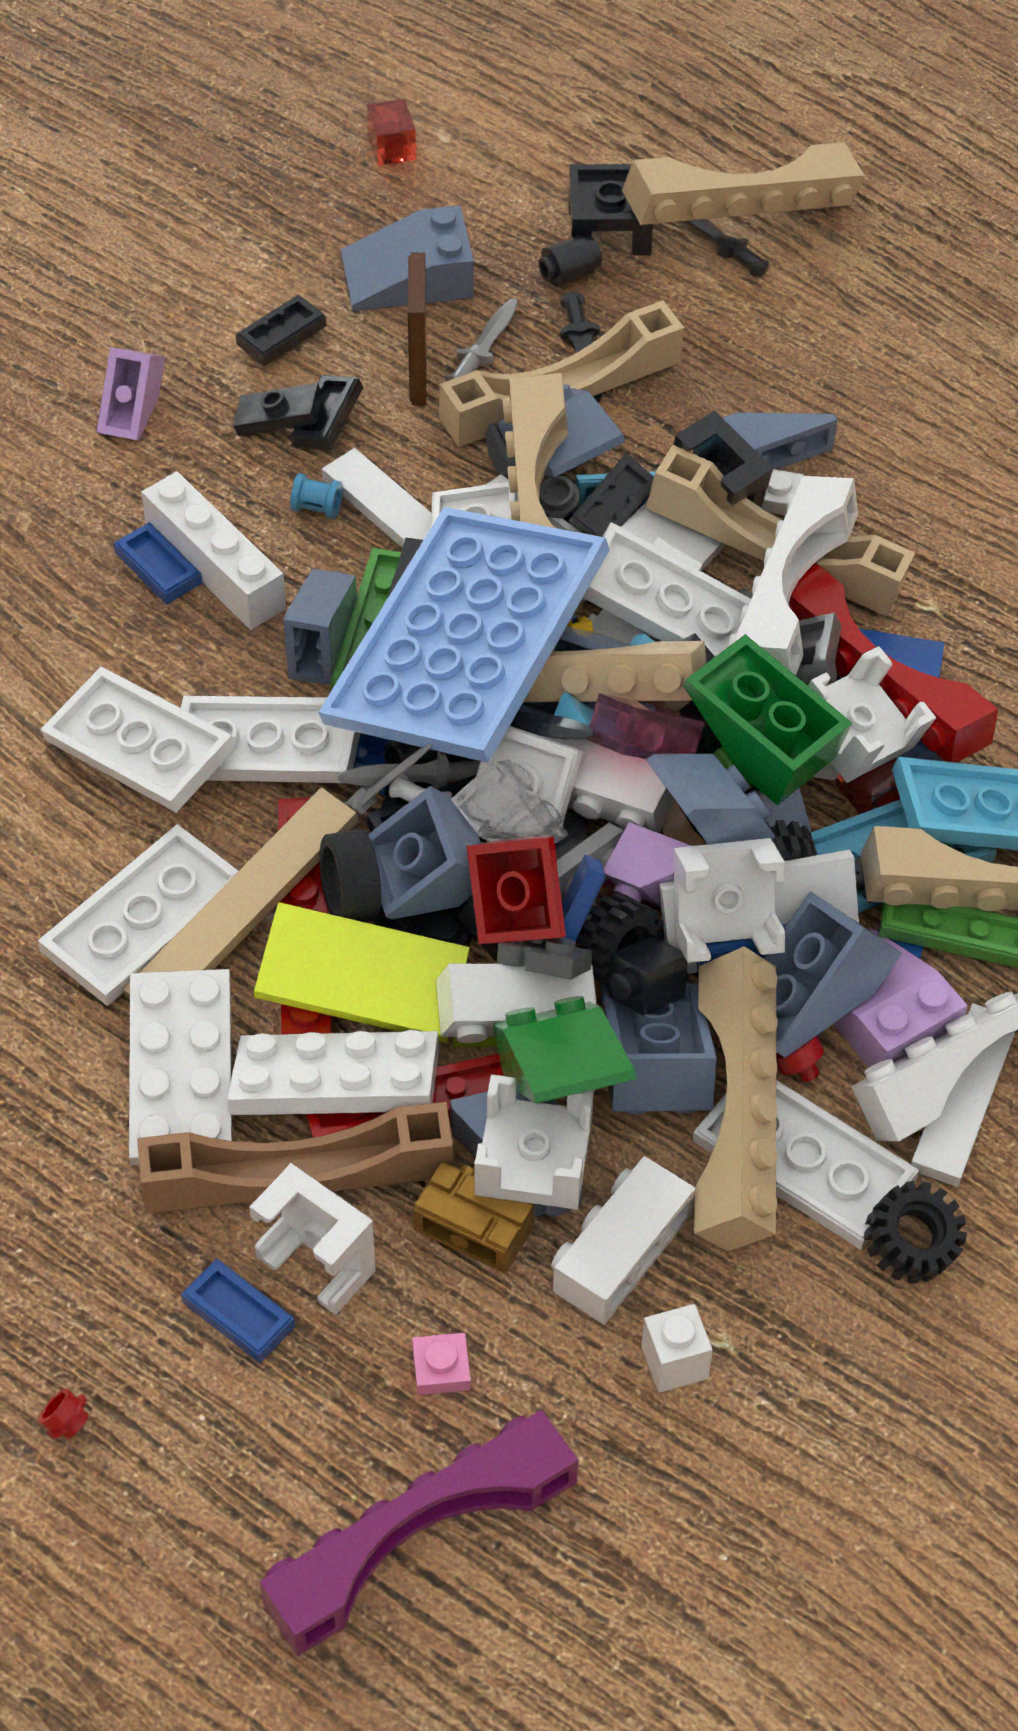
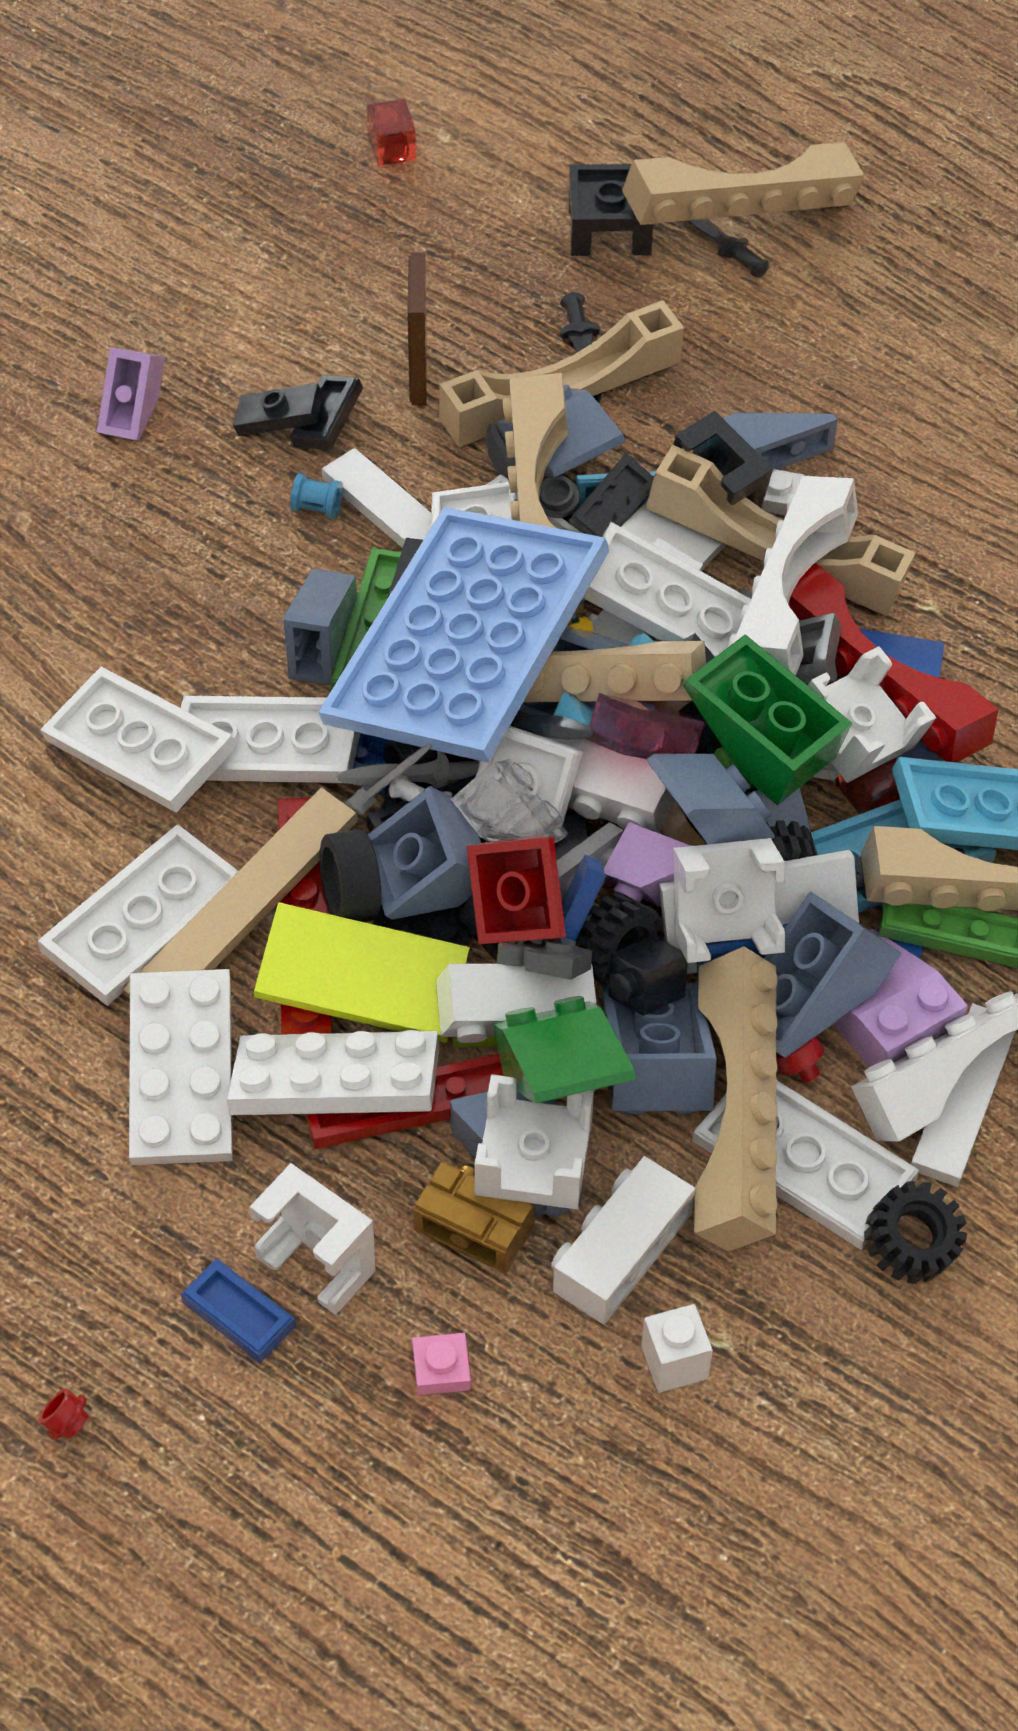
blue tile [114,522,202,605] -> none
medium nougat arch [137,1102,453,1214] -> none
white brick [141,471,286,630] -> none
black plate [236,294,326,366] -> none
magenta arch [260,1409,579,1657] -> none
sand blue slope [341,205,474,311] -> none
light grey sword [446,298,517,381] -> none
black brick [538,235,602,287] -> none

